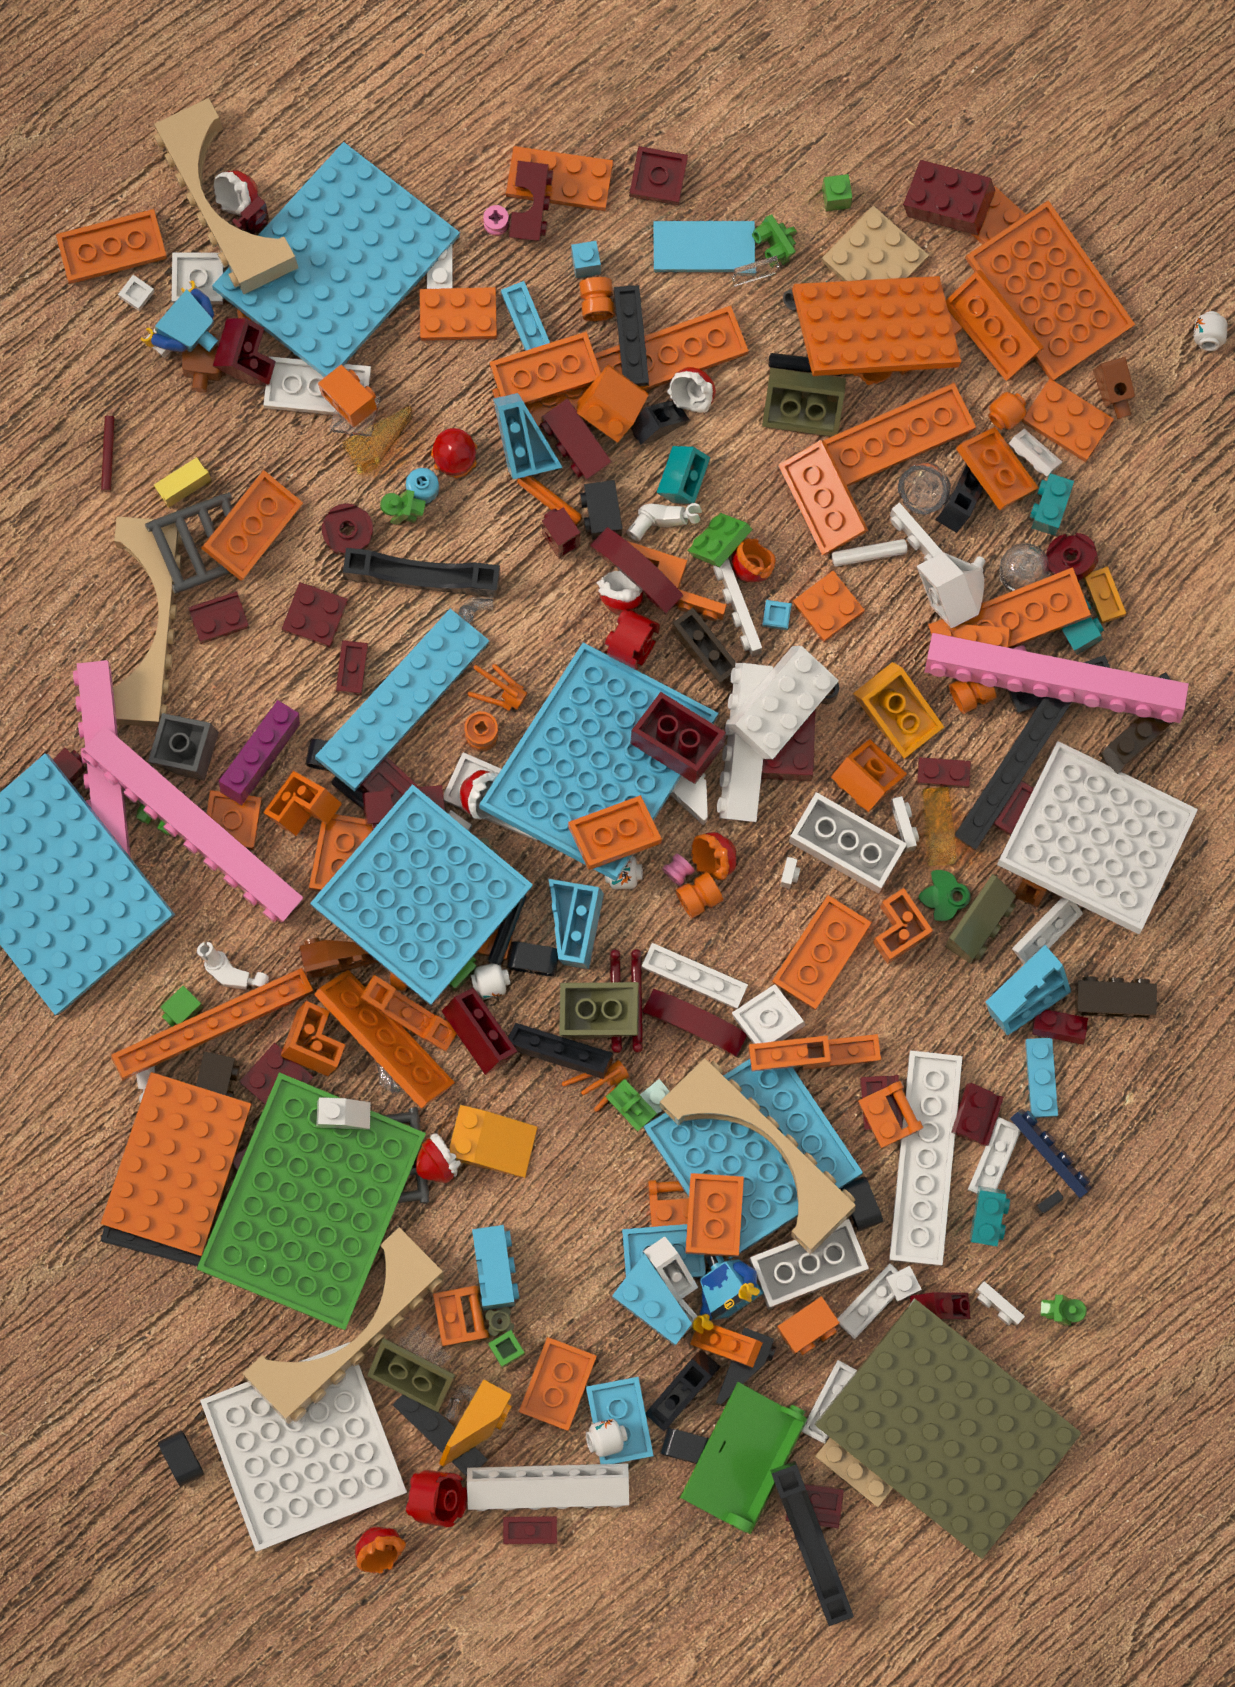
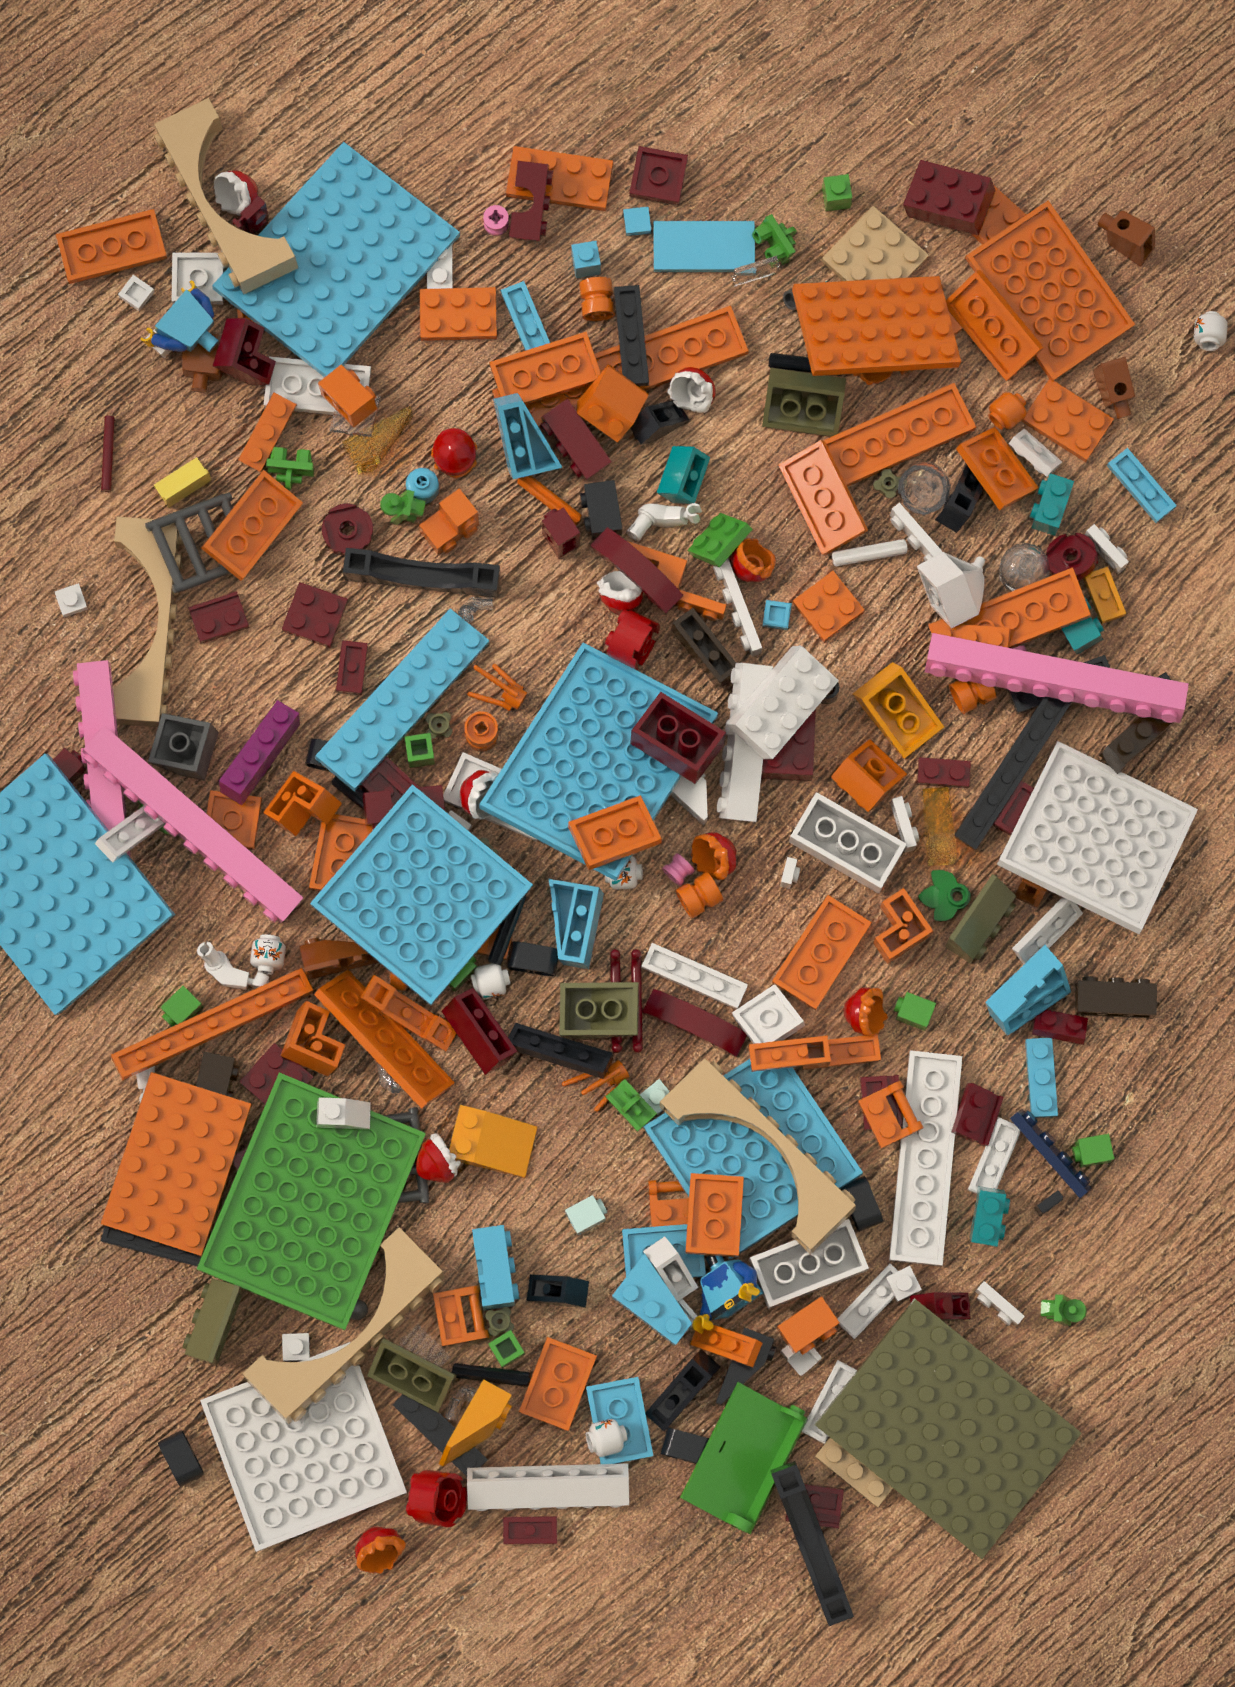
none -> white plate [55,583,88,617]
none -> white plate [95,806,165,863]
none -> olive slope [182,1278,244,1366]
none -> orange plate [238,392,297,472]
none -> white head [250,934,286,975]
none -> bright green hips [266,447,314,490]
none -> white plate [282,1333,310,1361]
none -> dark grey hinge [350,1299,368,1320]
none -> bright green brick [405,733,435,768]
none -> orange brick [419,488,479,555]
none -> olive plate [426,712,453,739]
none -> black axle [452,1363,531,1387]
none -> black slope [526,1274,589,1308]
none -> light aqua brick [565,1195,607,1236]
none -> medium azure tile [623,207,651,236]
none -> white panel [780,1345,822,1376]
none -> orange hair [843,987,888,1036]
none -> olive plate [873,469,904,499]
none -> bright green brick [894,992,936,1031]
none -> bright green brick [1072,1134,1114,1168]
none -> white plate [1085,524,1128,574]
none -> dark orange torso [1098,211,1155,267]
none -> medium azure plate [1107,448,1177,523]

